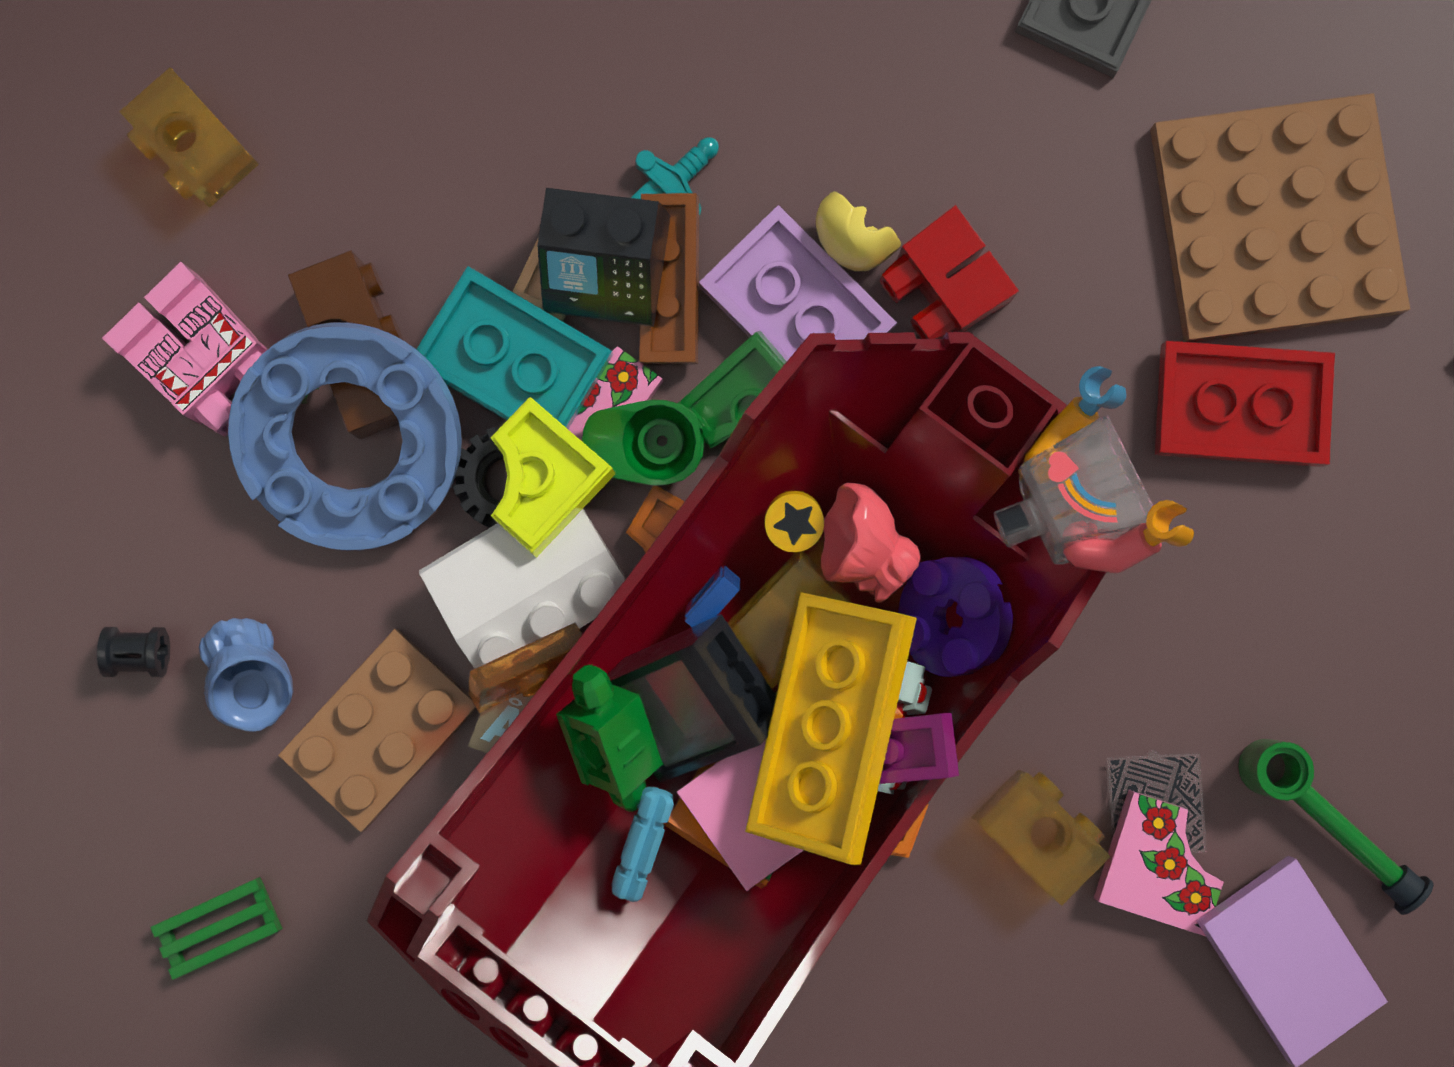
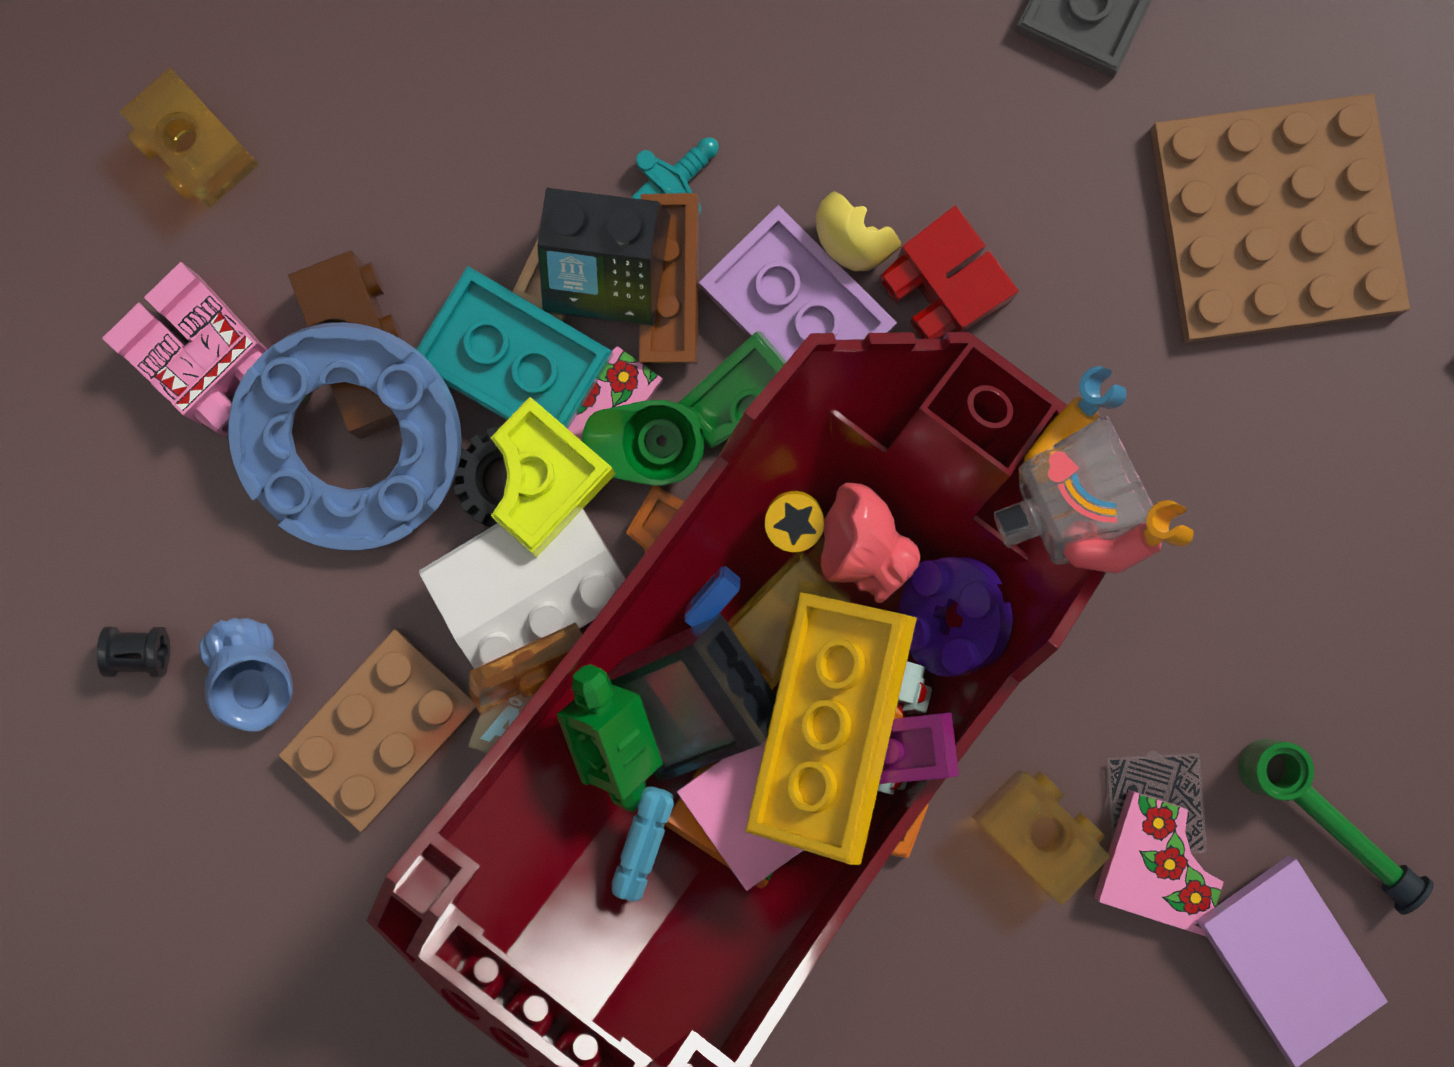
green tile [150,877,283,980] -> none
red plate [1155,341,1335,467] -> none

